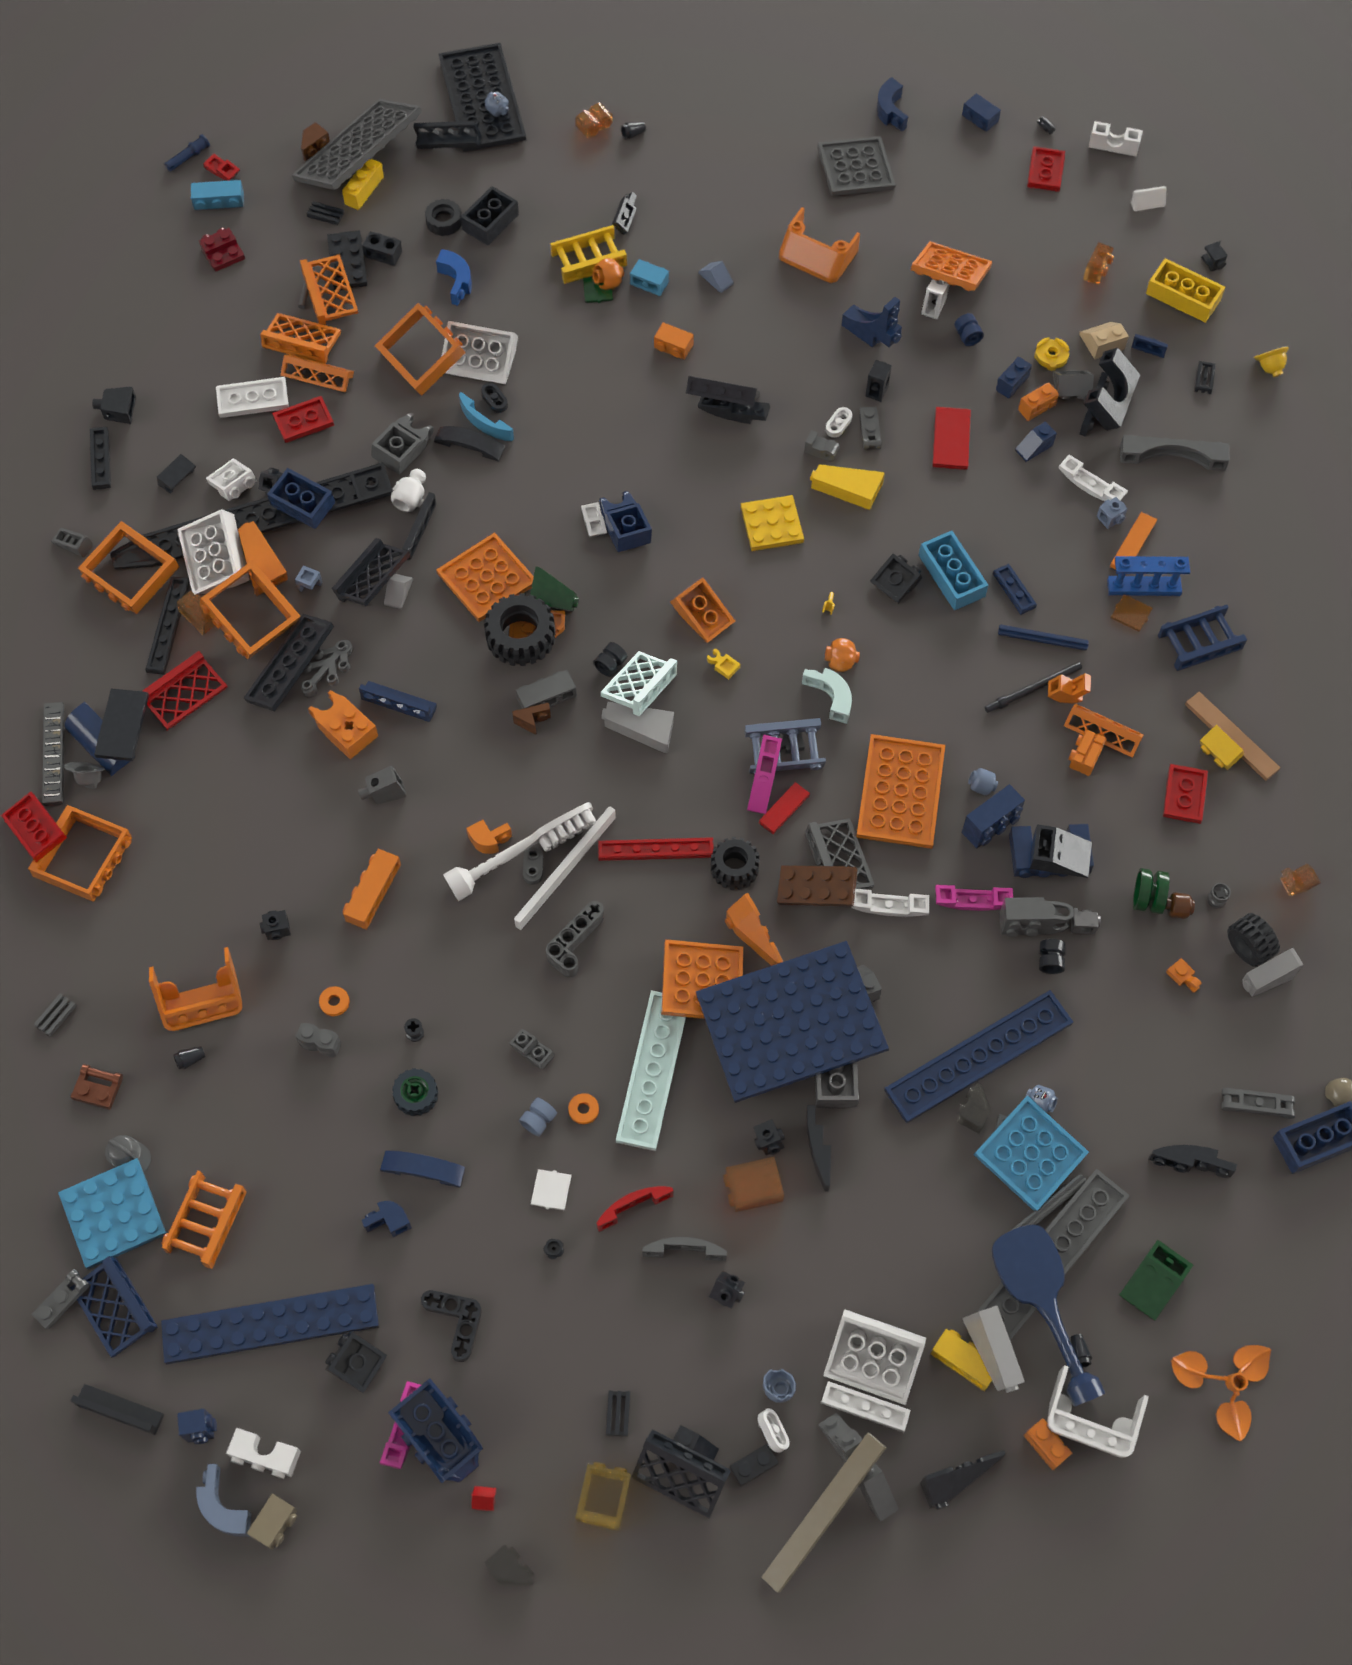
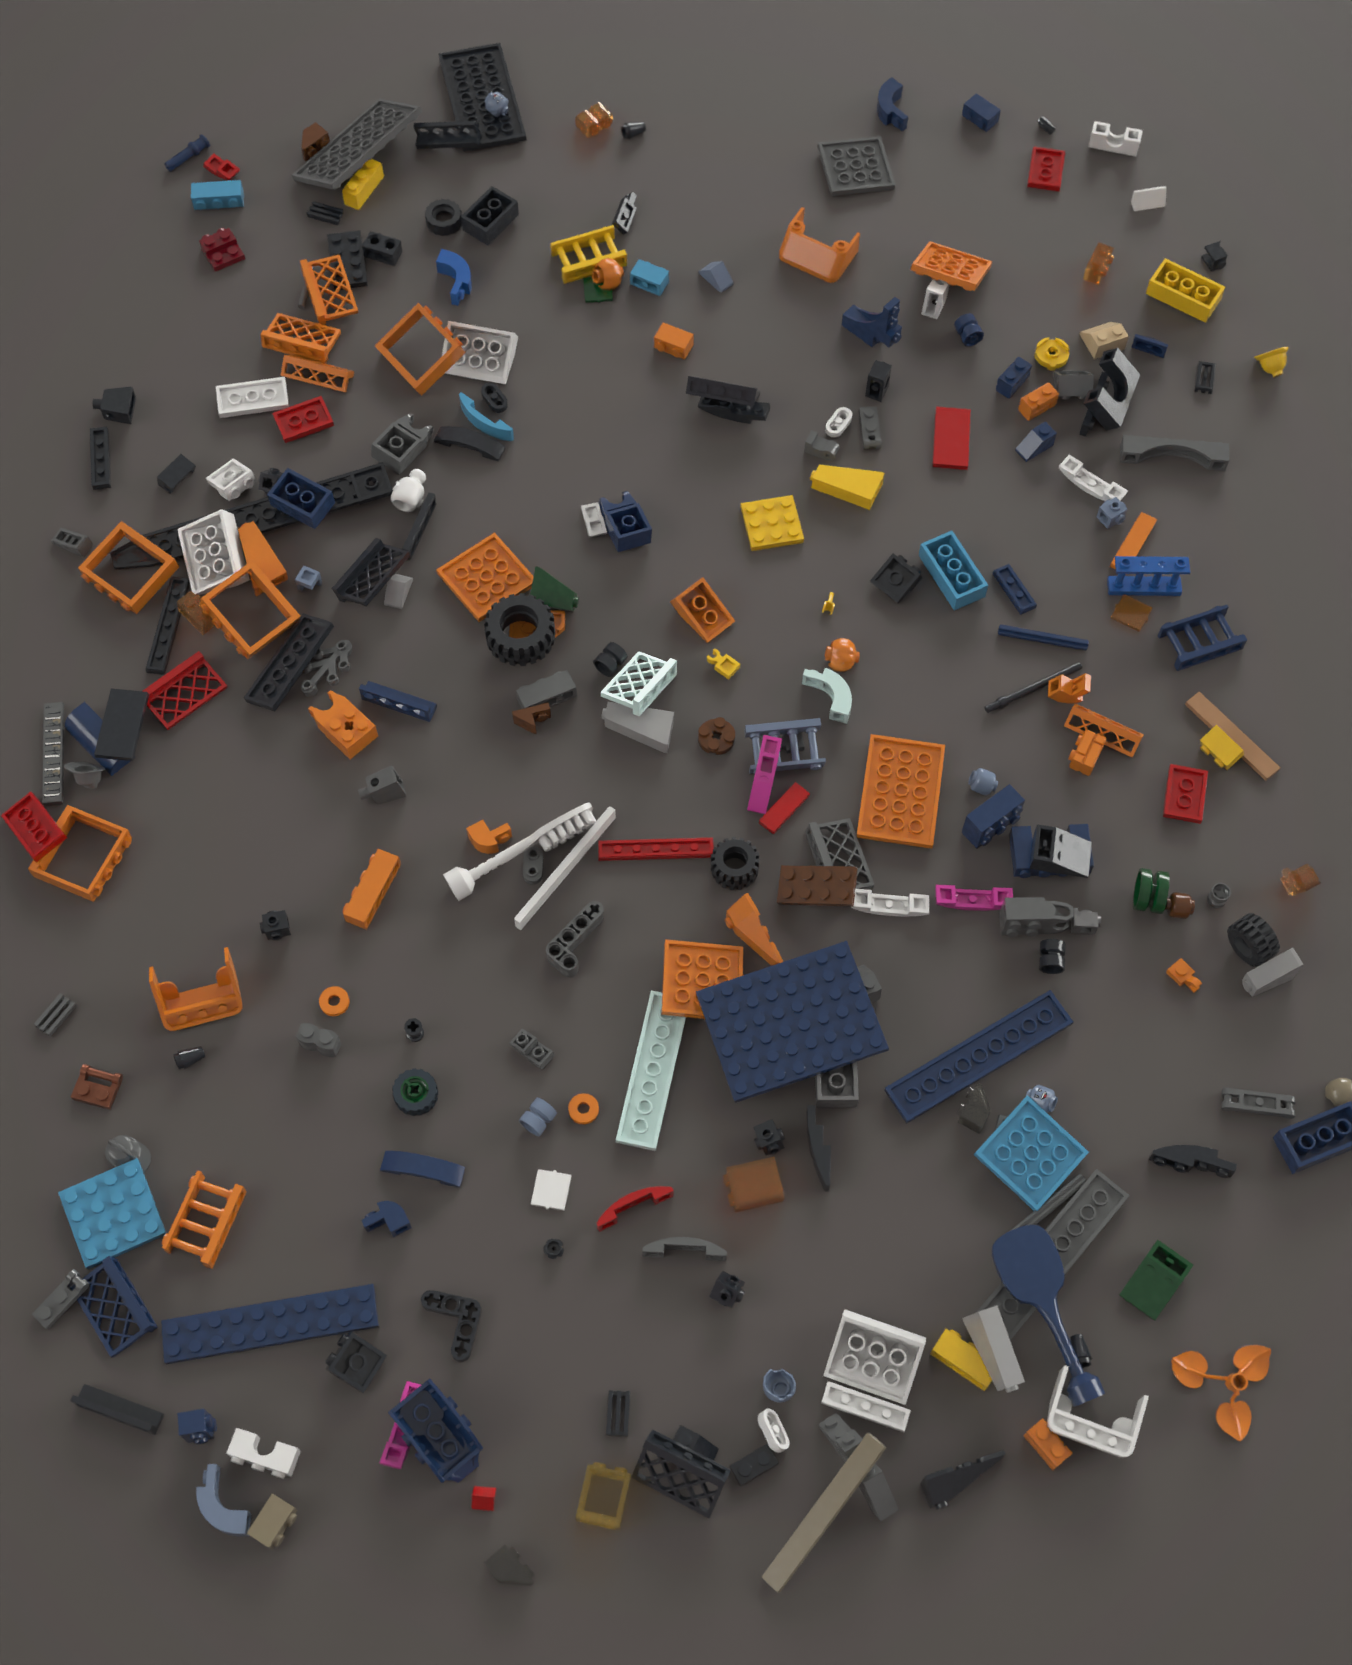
none -> reddish brown plate [698,717,735,755]

